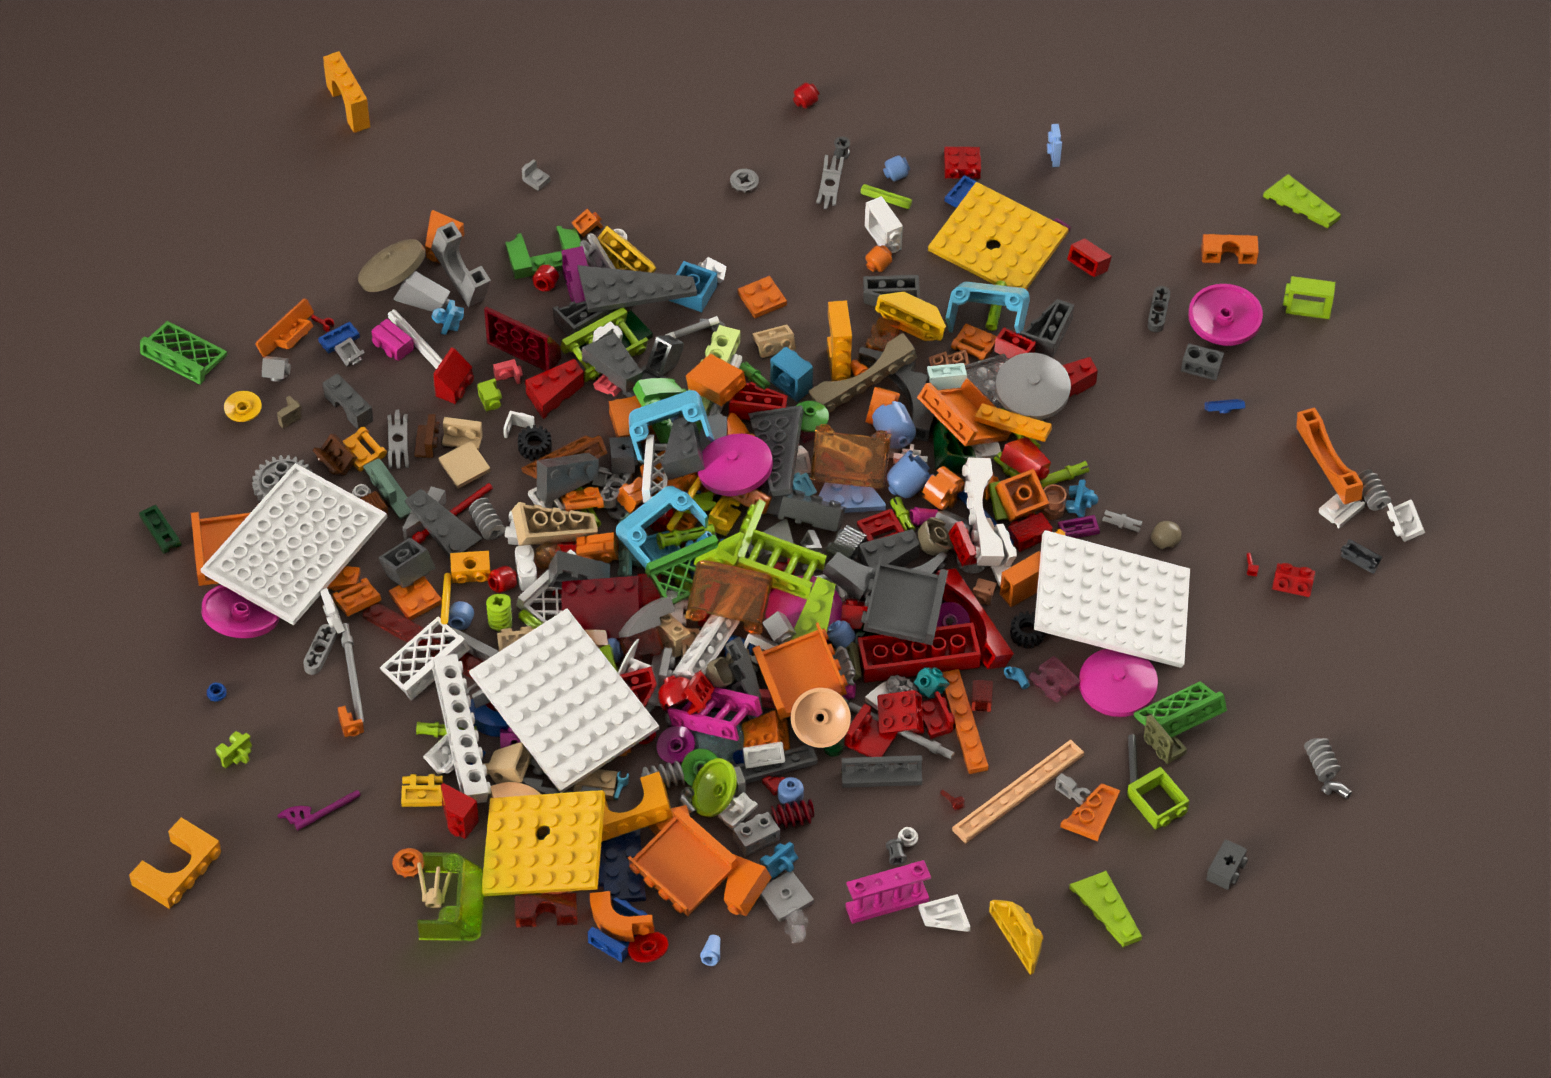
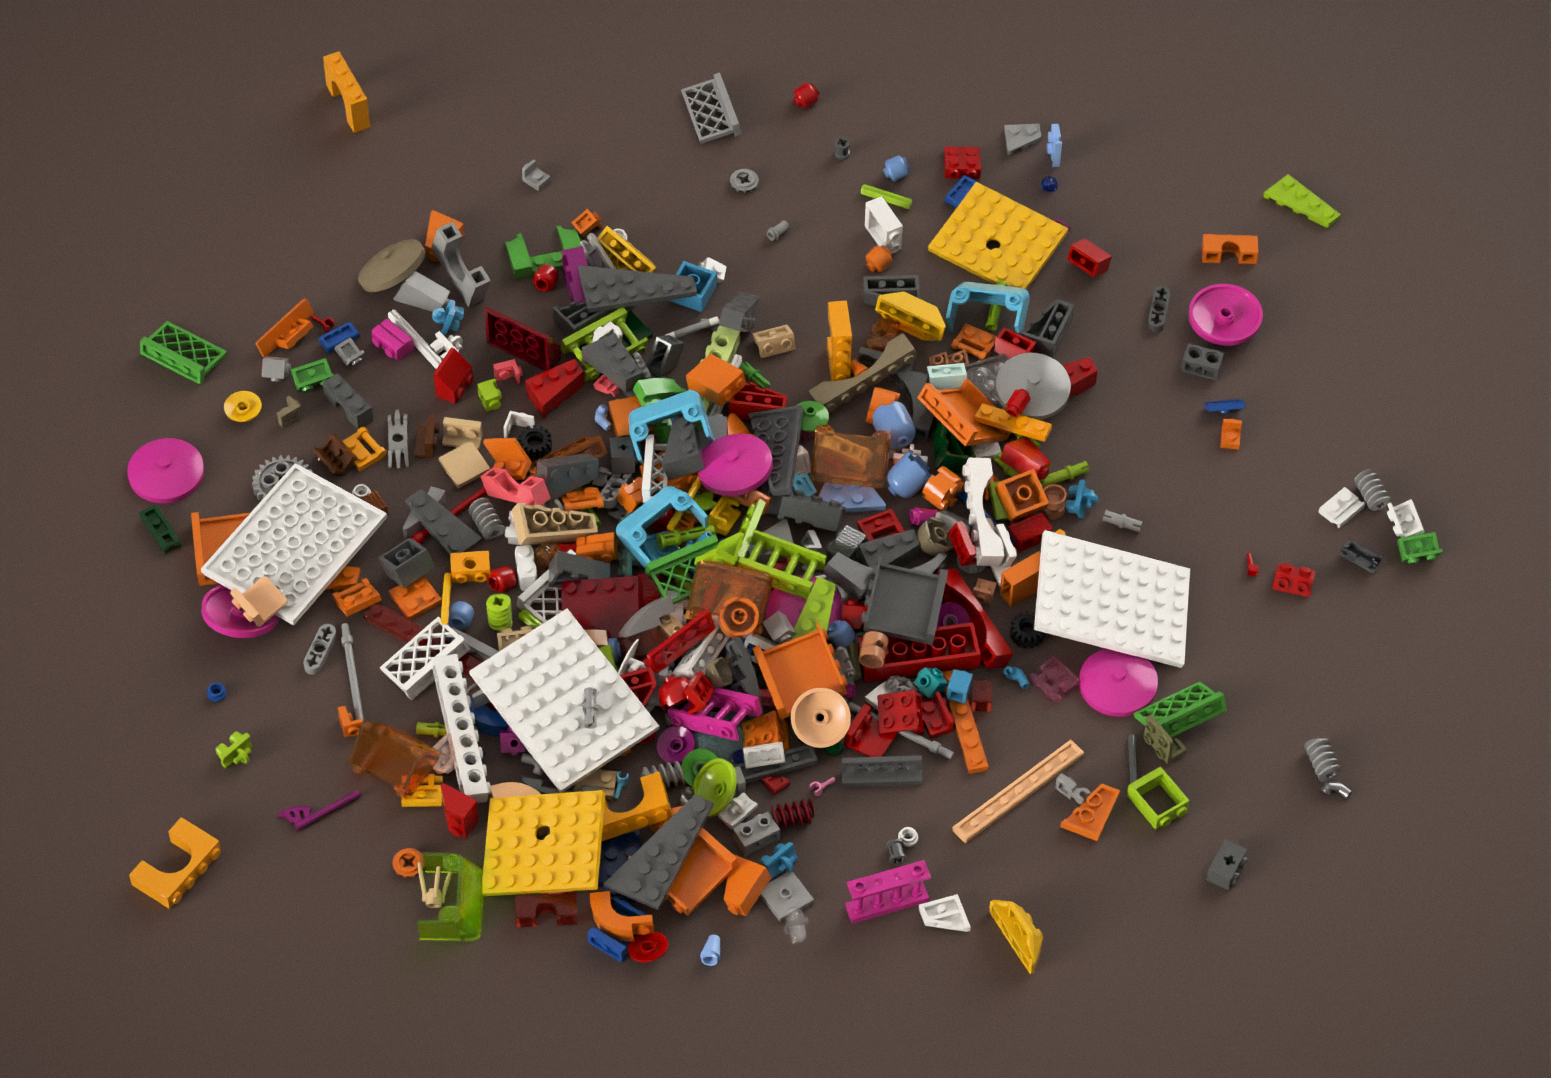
white plate [320,588,345,634] -> none
sand green bracket [363,458,411,520] -> none
tan torso [482,742,532,784] -> none
orange plate [737,276,787,318] -> none
dark azure brick [770,347,813,402] -> none
medium blue head [778,777,804,807] -> none
light grey piece [816,155,844,209] -> none
lime pin [890,497,915,531] -> none
clear red hand [940,789,965,810] -> none
magenta tile [1058,515,1100,538] -> none
lime wing [1069,871,1142,947] -> none
dark tan hair [1151,521,1182,549] -> none
lime window [1283,276,1335,319] -> none
orange arch [1296,407,1363,505] -> none
none -> dark pink dish [127,438,204,503]
none -> light nougat bracket [230,576,288,627]
none -> bright green bracket [290,358,334,392]
none -> clear orange windscreen [347,720,442,798]
none -> white hips [430,331,463,360]
none -> coral arch [480,467,550,506]
none -> orange bracket [483,438,532,480]
none -> light grey pin [583,687,598,729]
none -> light blue arm [595,405,613,431]
none -> dark grey wing [604,795,714,911]
none -> light grey gear [632,352,651,379]
none -> red fence [643,609,716,674]
none -> light grey fence [681,73,742,144]
none -> orange brick [718,597,759,639]
none -> dark grey wedge [719,291,760,332]
none -> light grey pin [767,220,790,241]
none -> bright pink hand [810,777,836,796]
none -> nougat wheel [859,631,888,669]
none -> dark azure brick [947,669,973,704]
none -> light grey wing [1004,123,1041,156]
none -> red brick [1005,389,1031,418]
none -> clear blue piece [1041,175,1058,192]
none -> orange bracket [1220,419,1242,450]
none -> bright green bracket [1397,532,1443,564]

